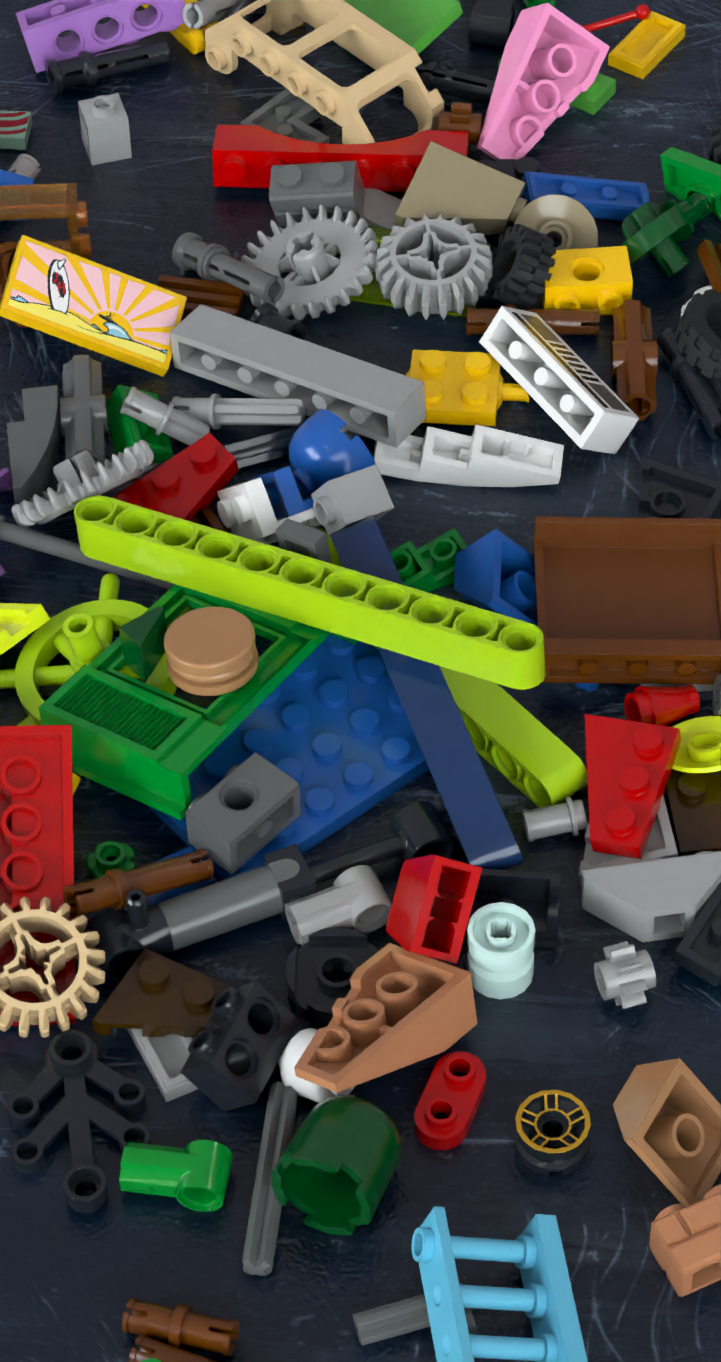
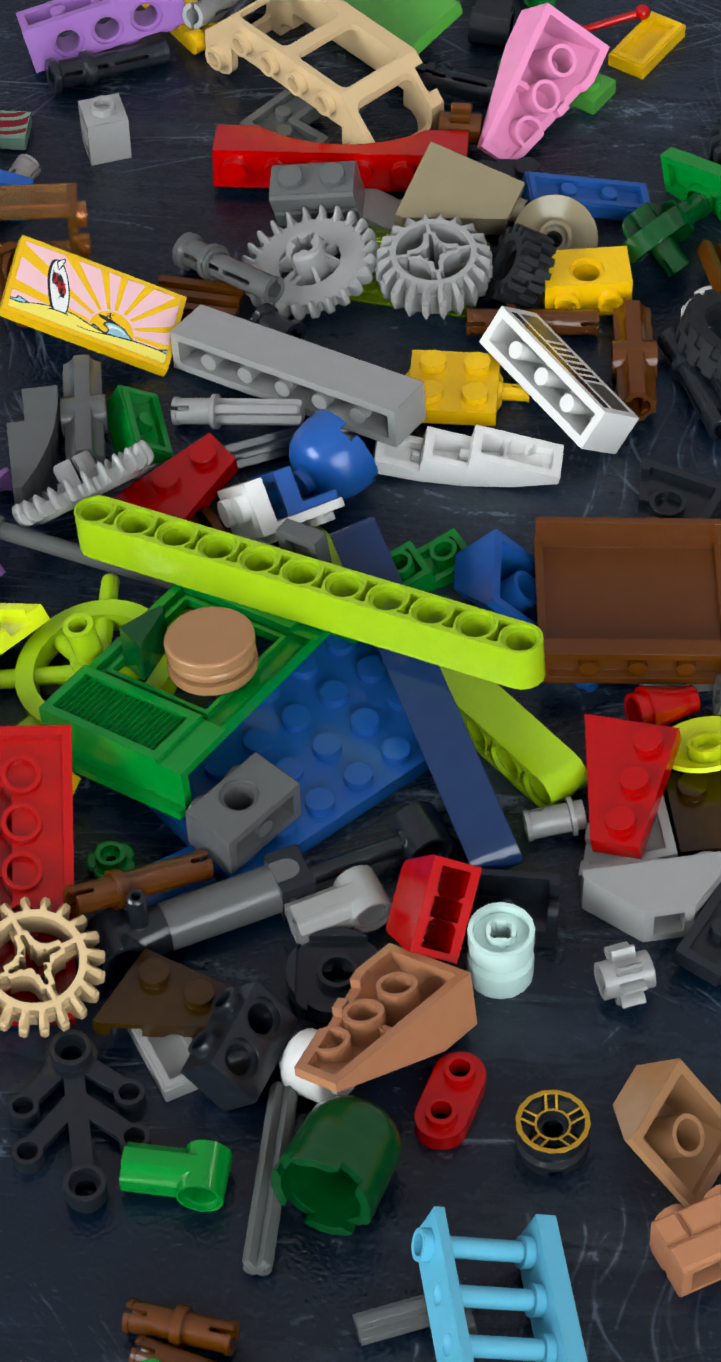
light grey axle [120,386,210,446] -> none
light grey brick [311,465,395,538] -> none

